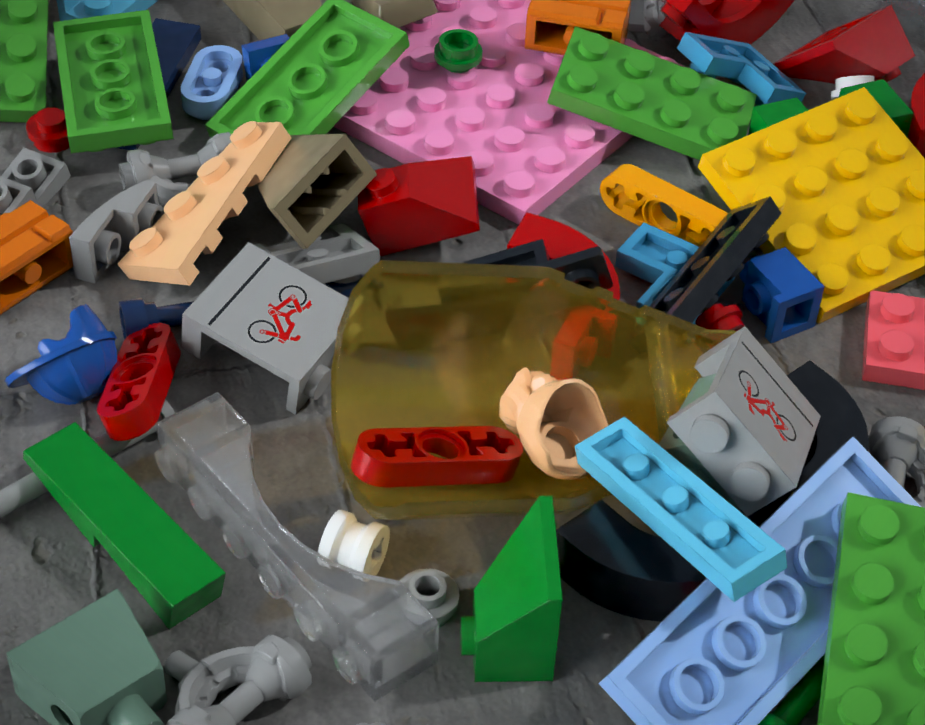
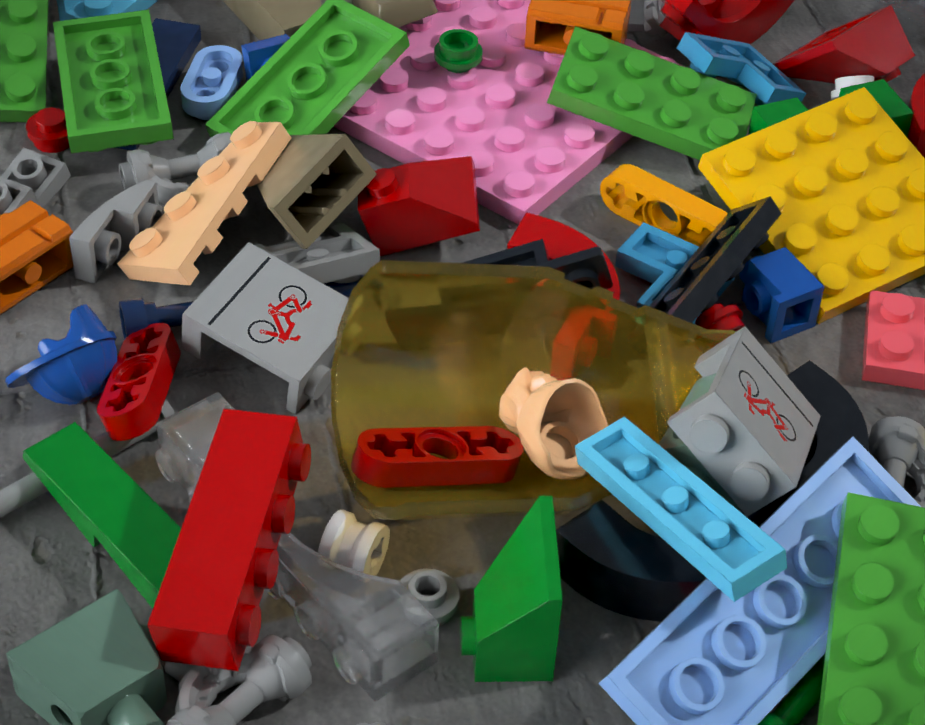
none -> red brick [147,409,311,671]

